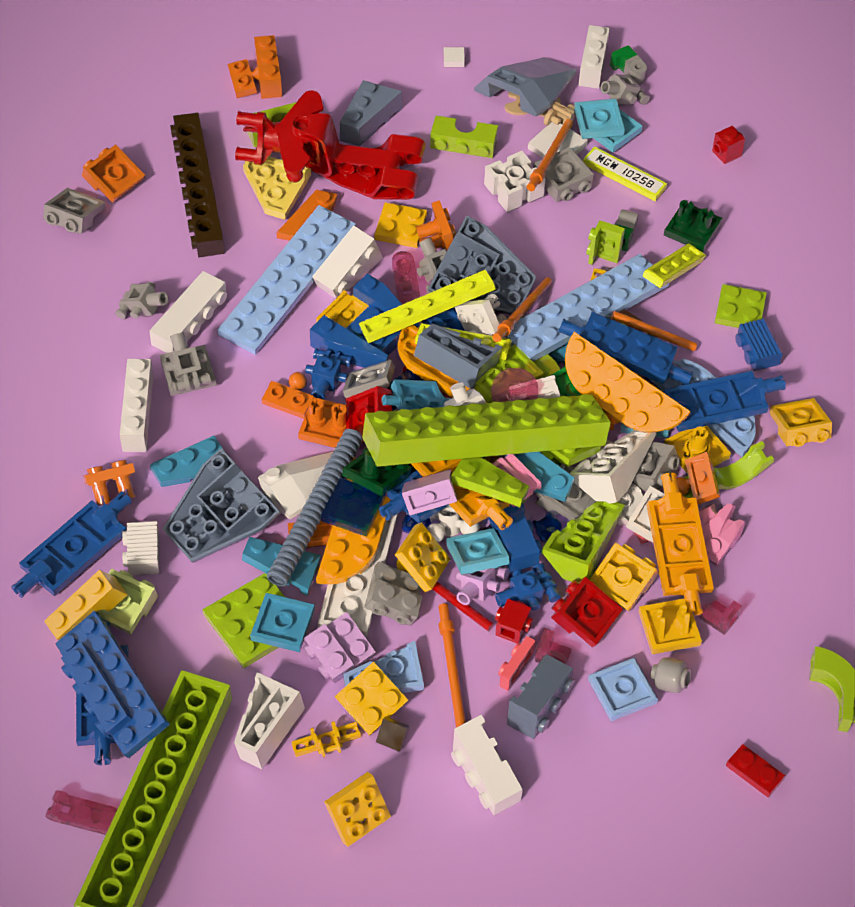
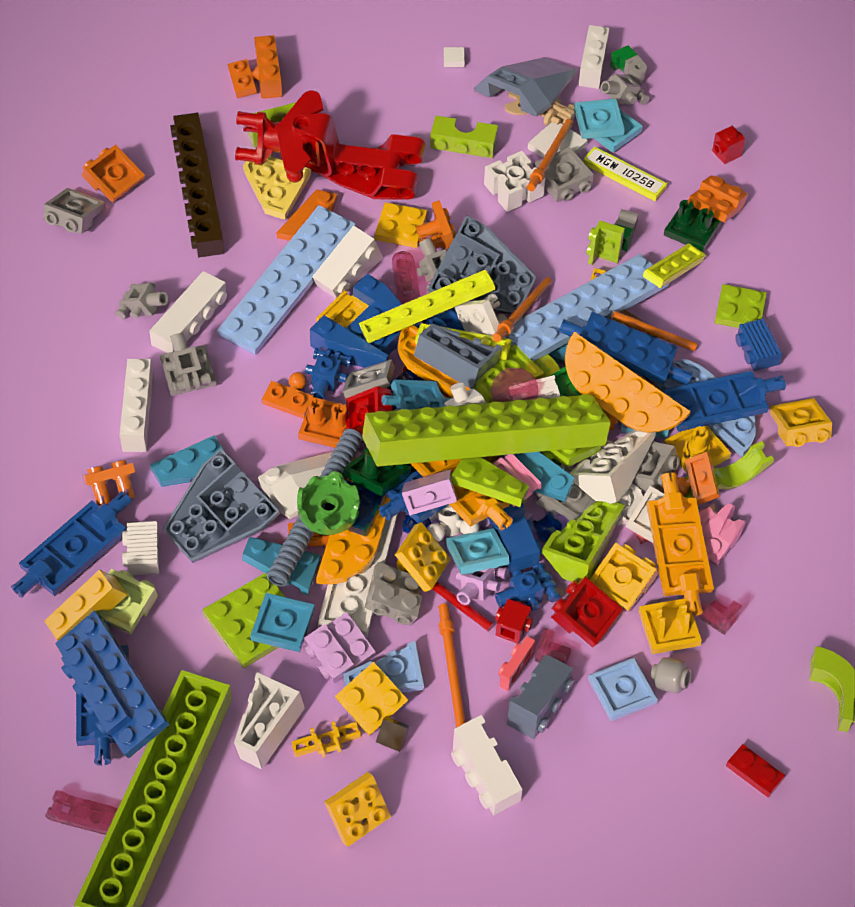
sand blue wedge [340,80,402,146] -> none
none -> bright green plate [297,471,360,535]
none -> orange plate [688,175,748,223]

